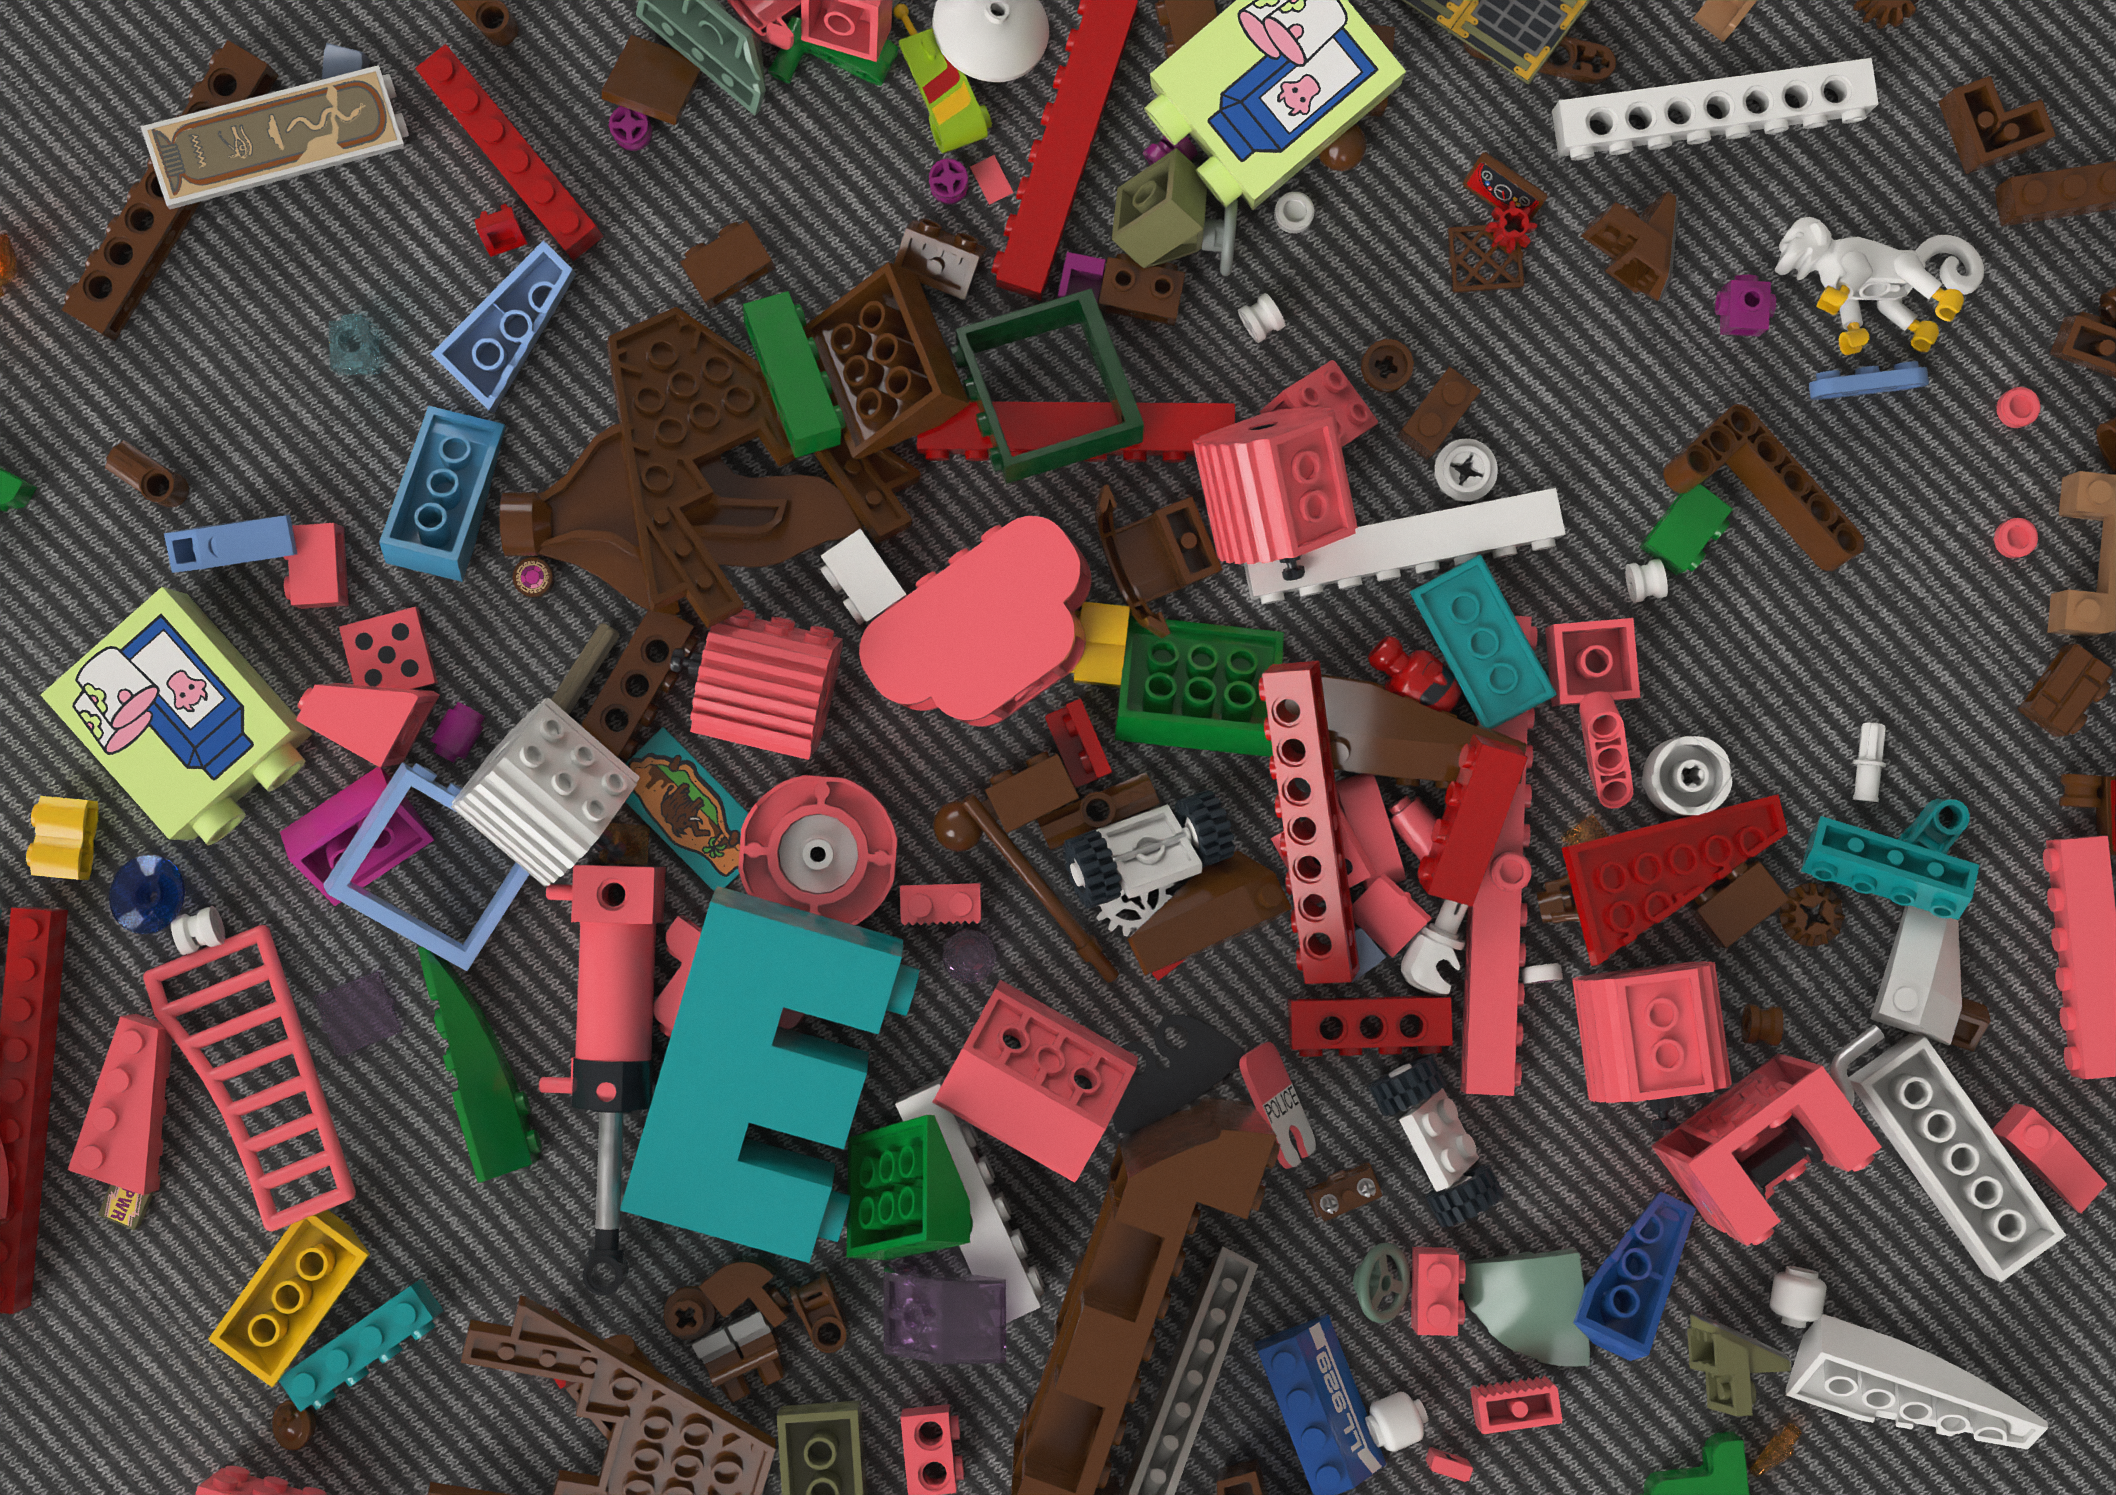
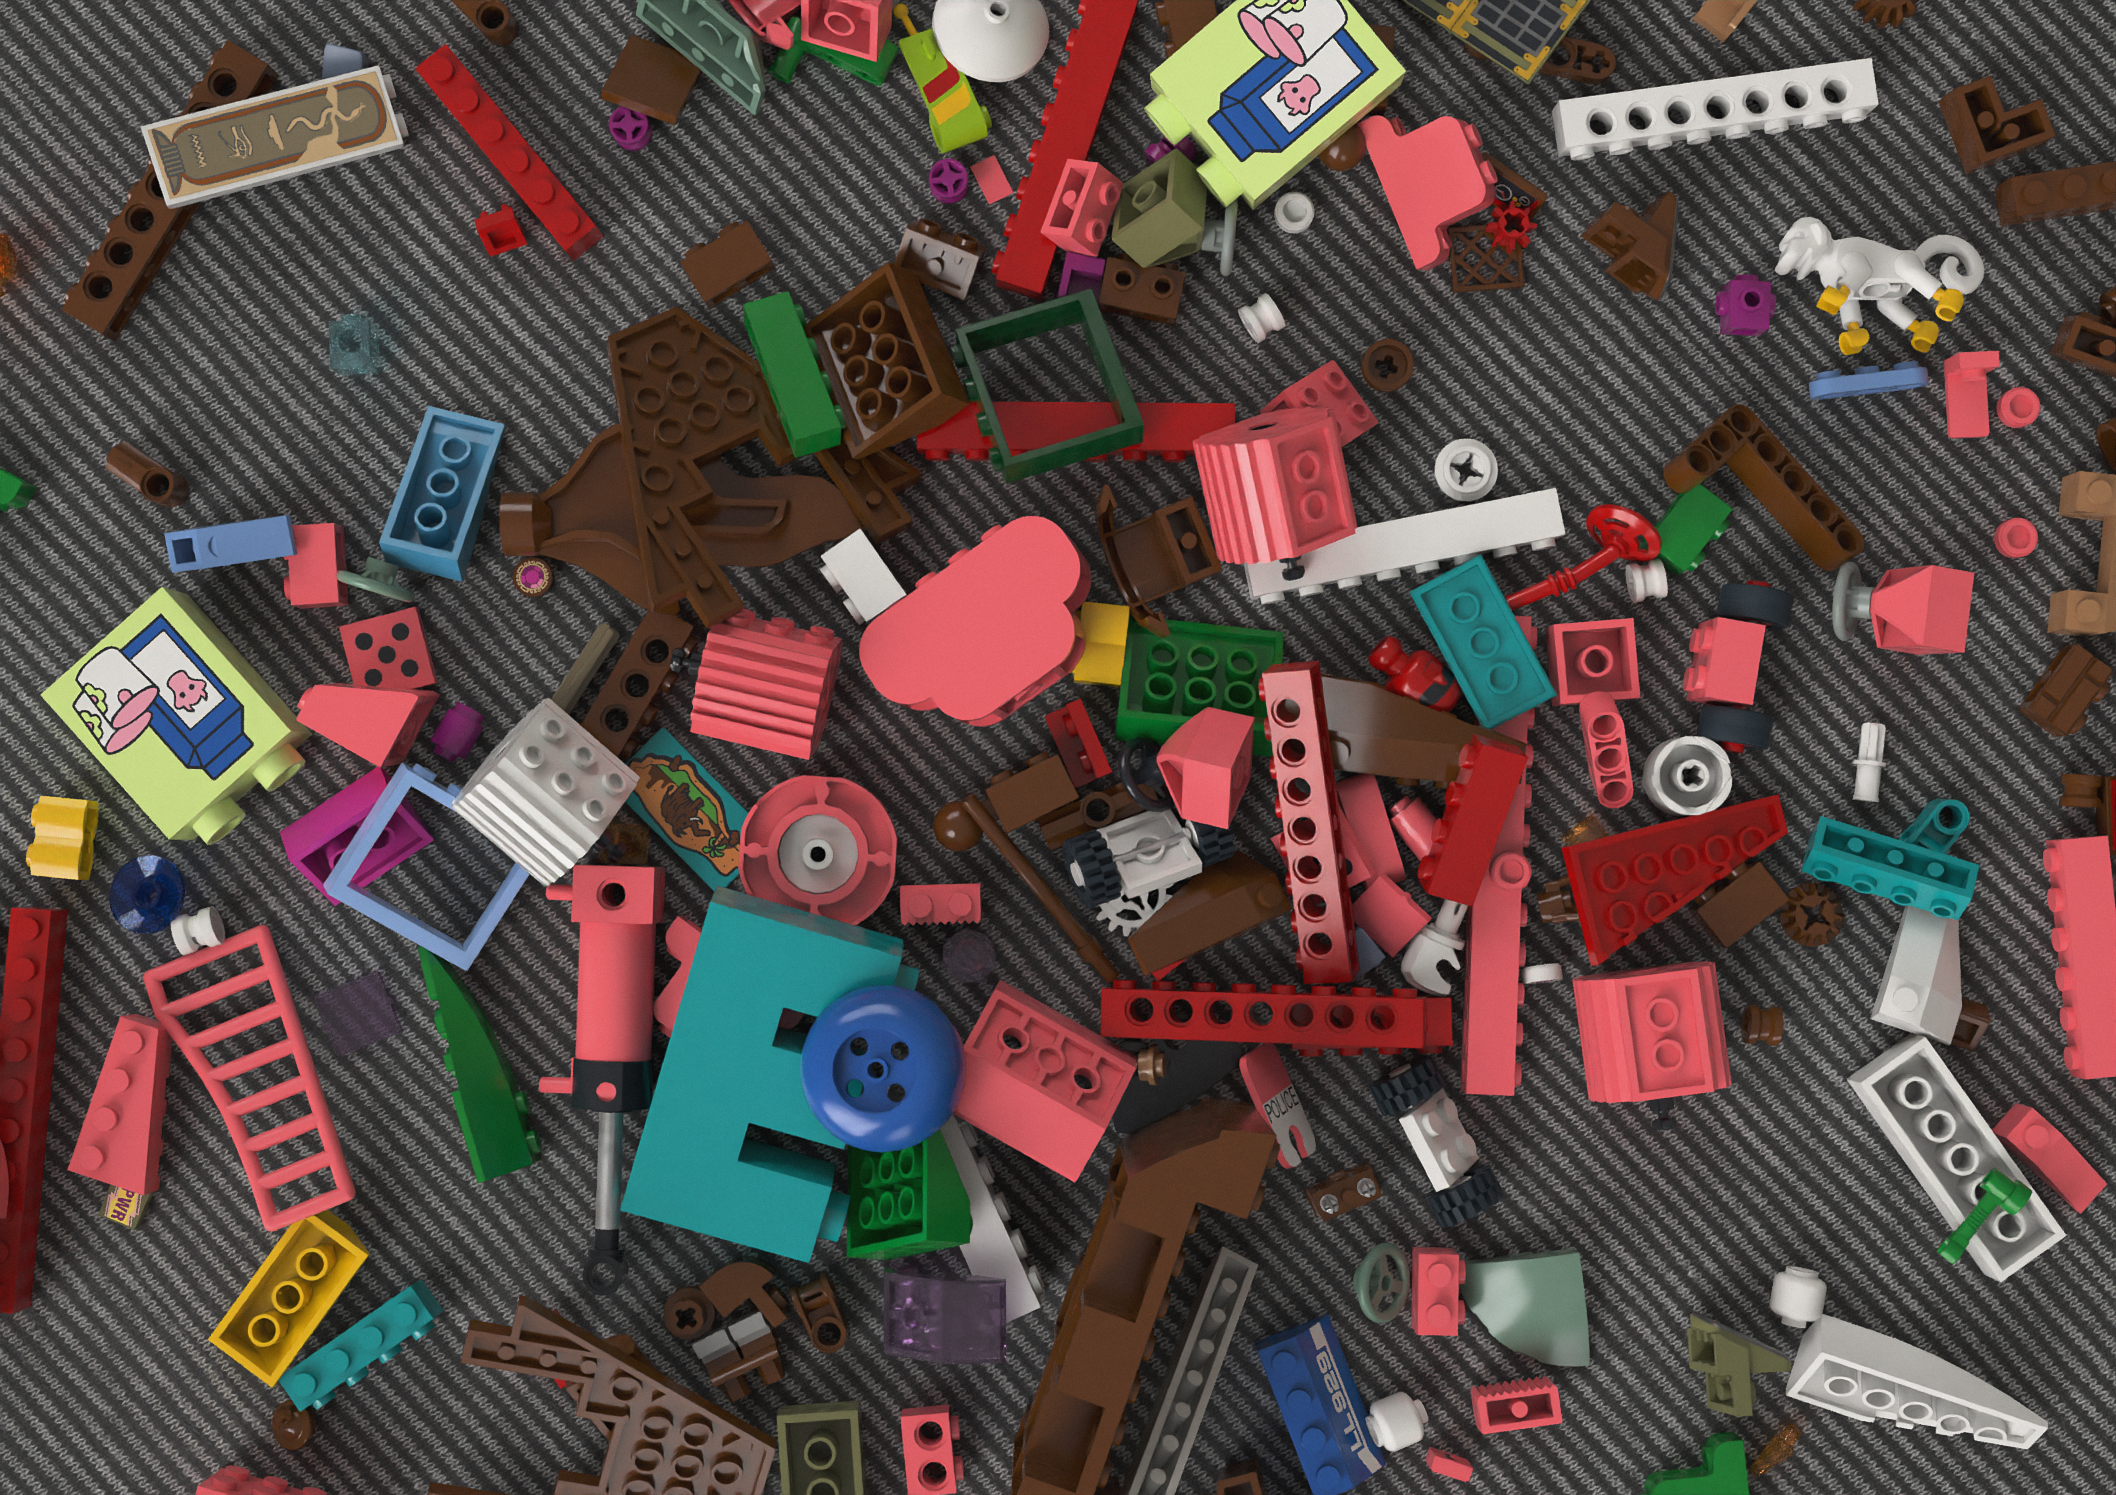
light blue wedge [431,240,576,413] -> none
reddish brown brick [1396,366,1481,460] -> none
blue wedge [1573,1192,1696,1361] -> none
coral piece [1651,1025,1885,1246] -> none
none -> sand green piece [336,557,415,602]
none -> blue brick [800,985,966,1152]
none -> coral brick [1041,159,1124,257]
none -> red brick [1101,979,1427,1048]
none -> coral piece [1118,707,1255,829]
none -> medium nougat plate [1138,1045,1167,1085]
none -> coral brick [1357,115,1498,271]
none -> red dish [1505,504,1662,611]
none -> brick [1683,580,1794,753]
none -> coral piece [1832,562,1974,655]
none -> green brick [1937,1168,2032,1264]
none -> coral bracket [1944,351,2000,439]

